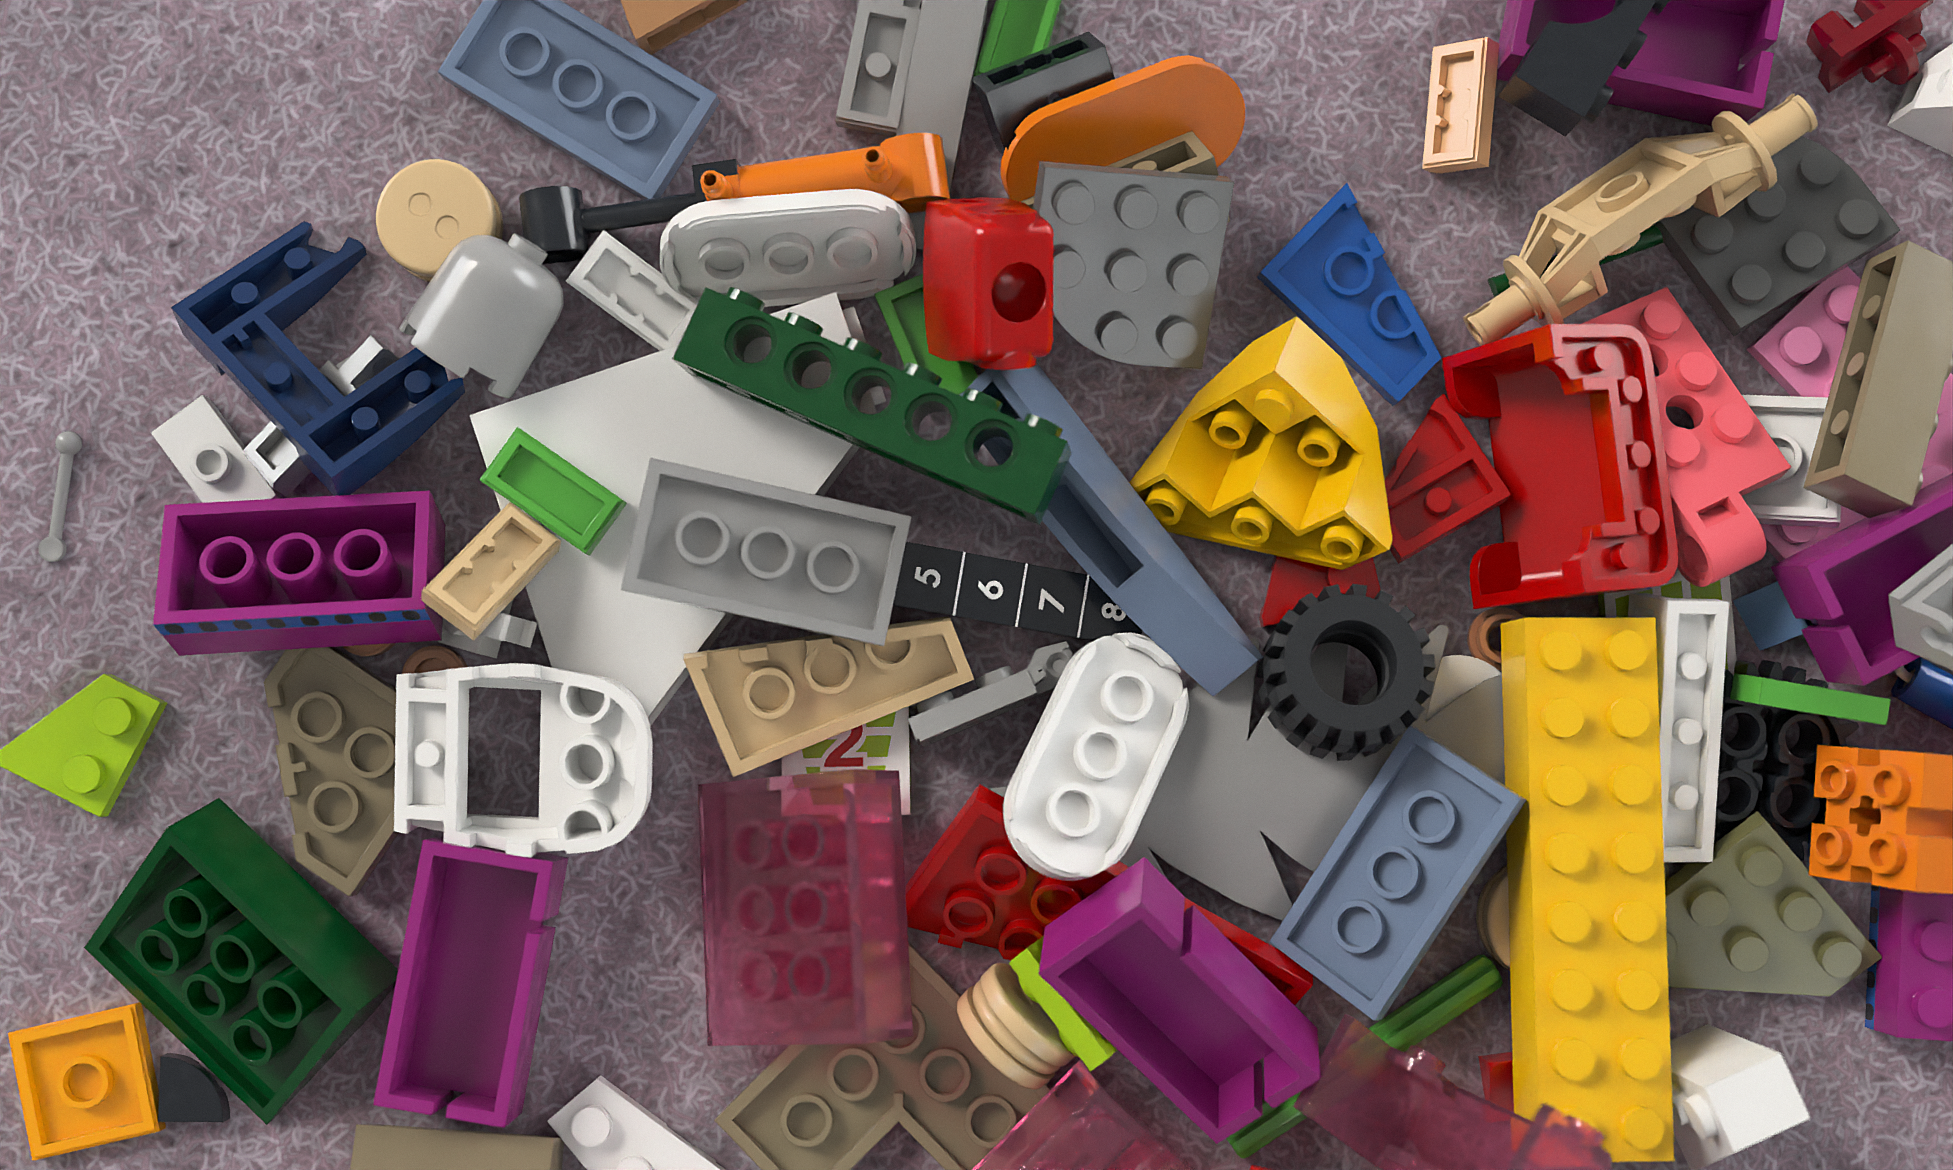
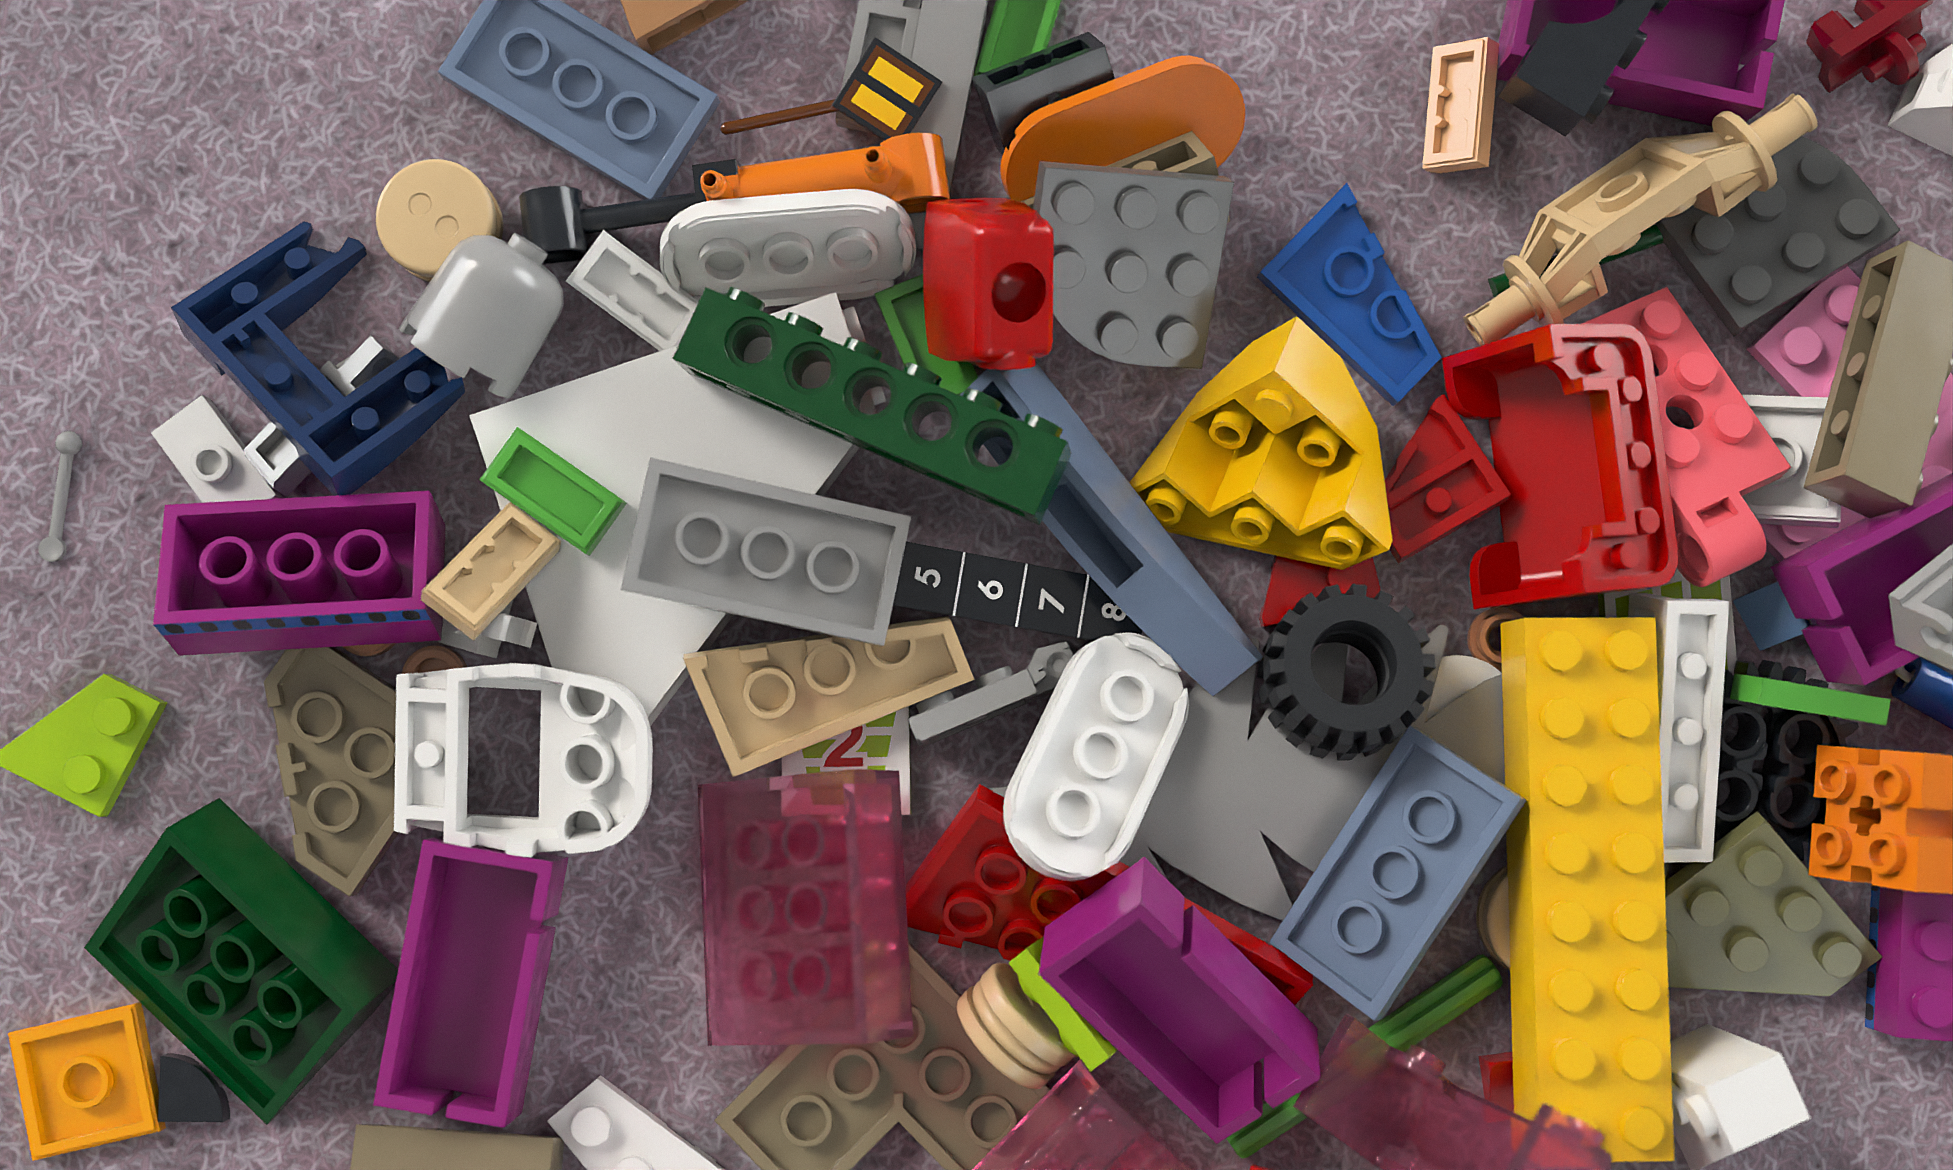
none -> piece [720,37,943,140]

